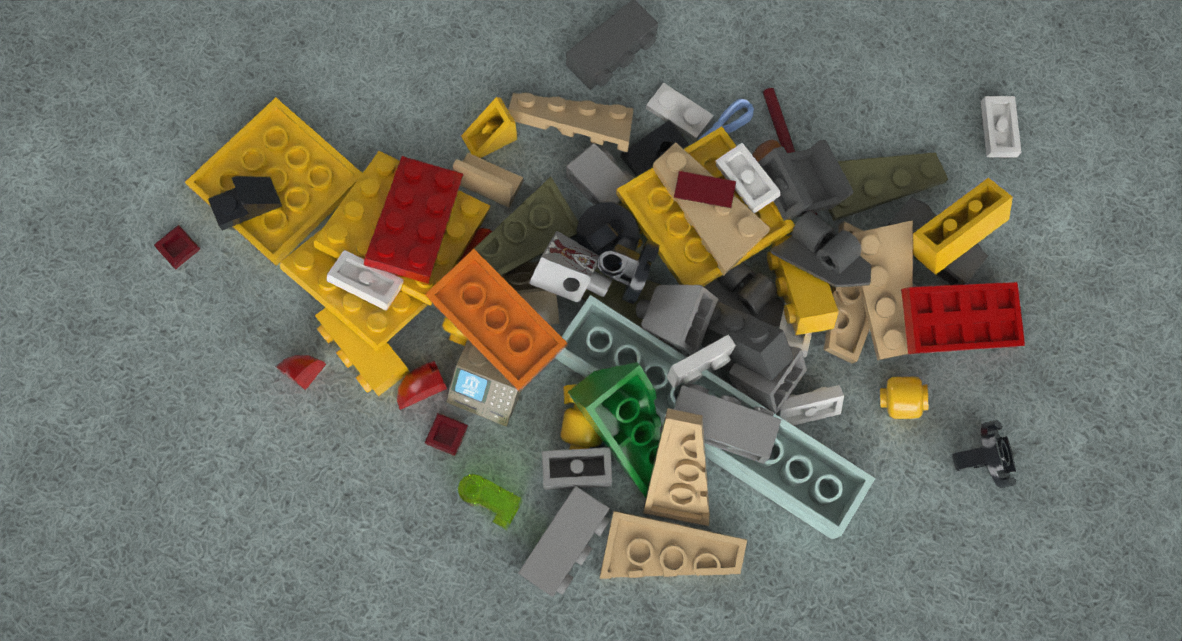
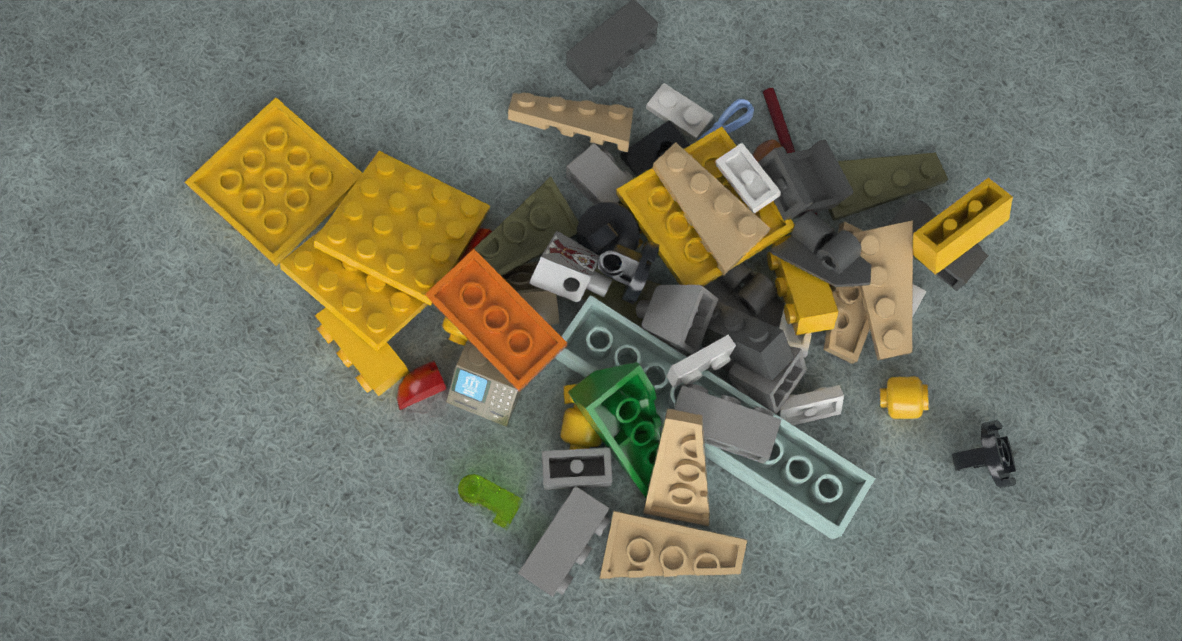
dark red tile [154,225,200,269] -> none
black slope [208,176,282,231] -> none
red brick [275,355,326,390] -> none
white plate [327,250,404,311] -> none
red plate [364,156,463,284] -> none
dark red tile [424,413,469,457] -> none
tan panel [453,153,523,208] -> none
yellow slope [461,97,517,158] -> none
dark red sticker [674,171,736,208] -> none
red plate [901,282,1025,354] -> none
white plate [981,96,1021,157] -> none

